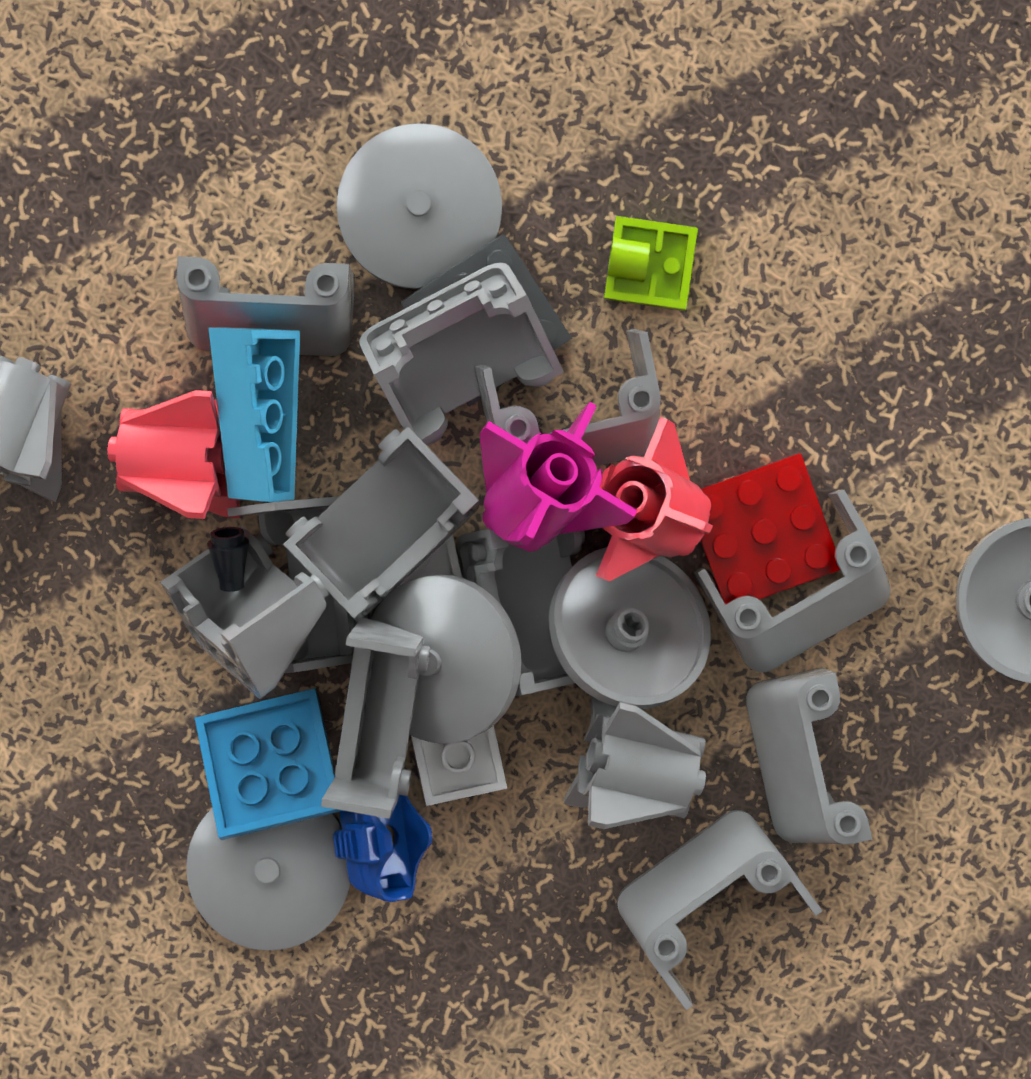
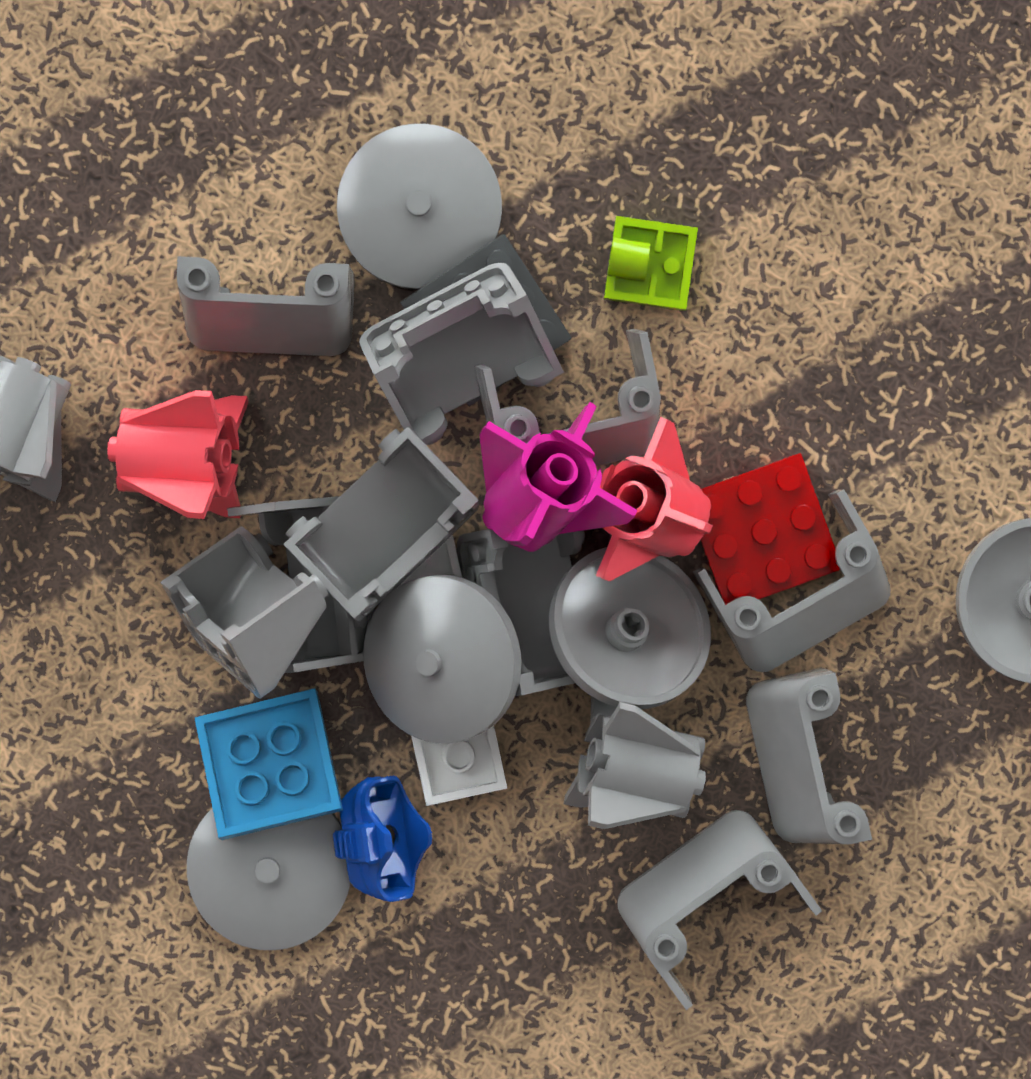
black cone [207,527,249,592] -> none
medium azure wedge [208,327,300,502] -> none
light grey windscreen [321,618,431,819] -> none

